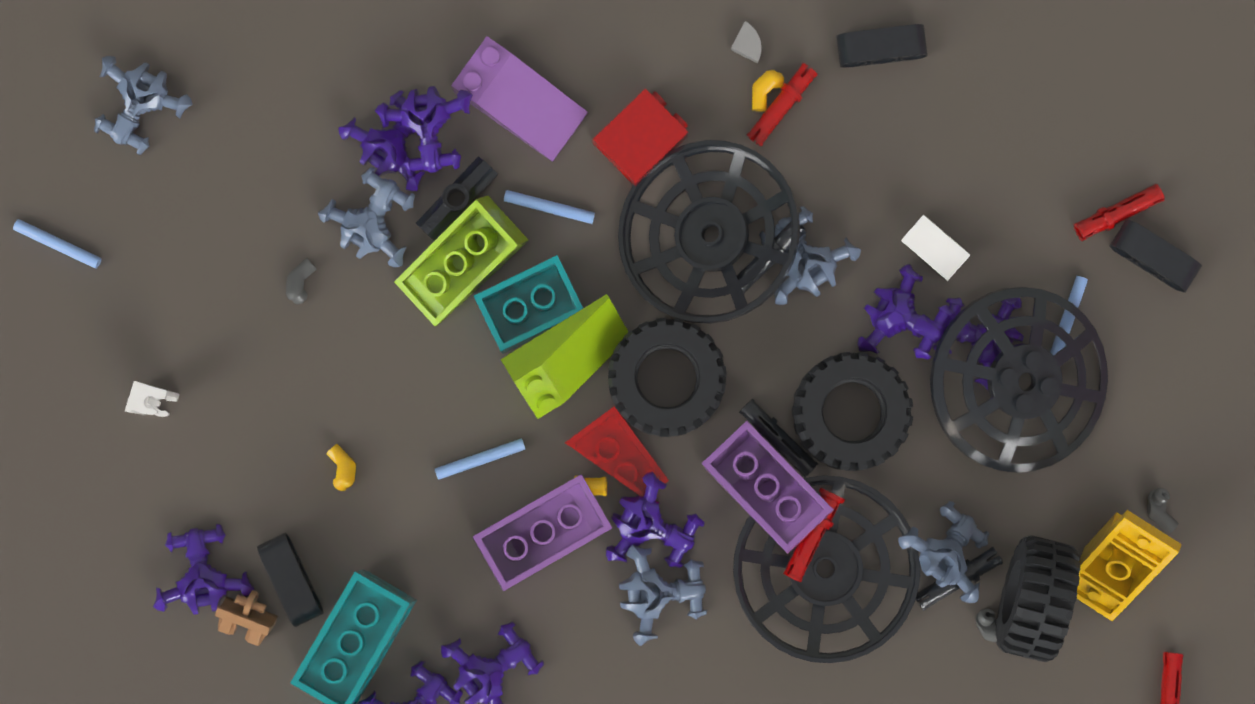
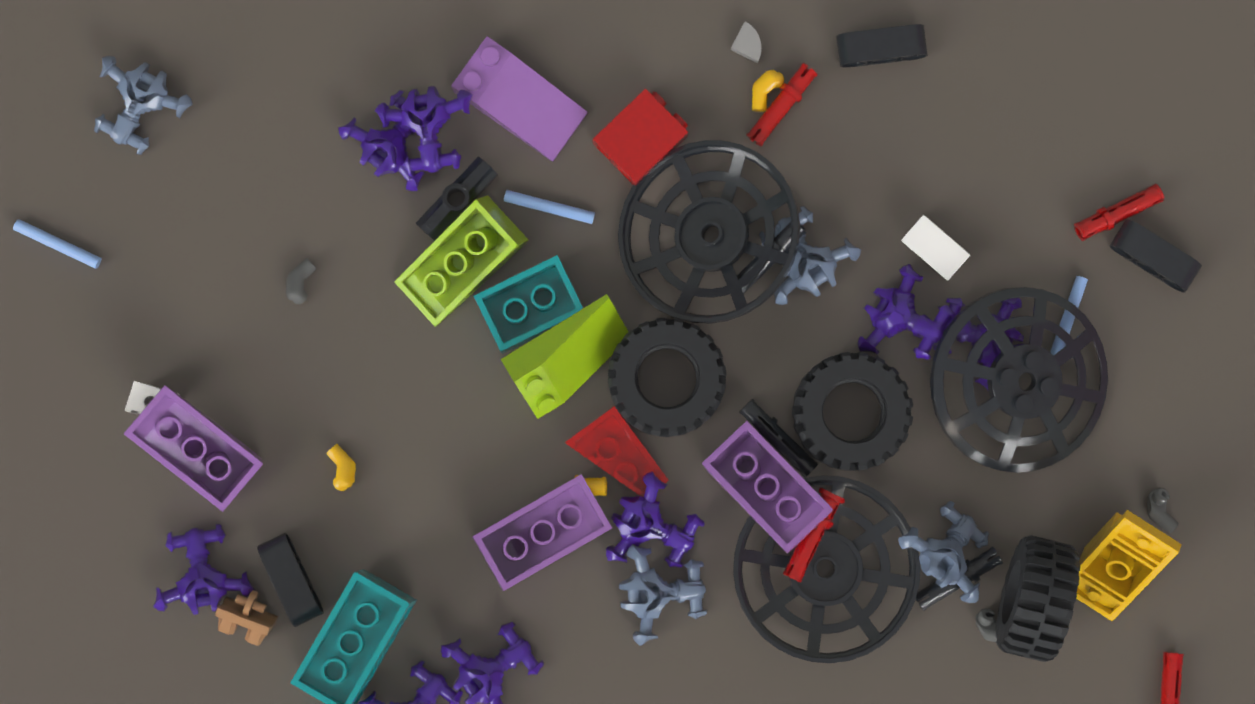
sand blue piece [318,167,415,267] -> none
light blue bar [434,438,526,480] -> none
none -> medium lavender slope [124,385,263,512]

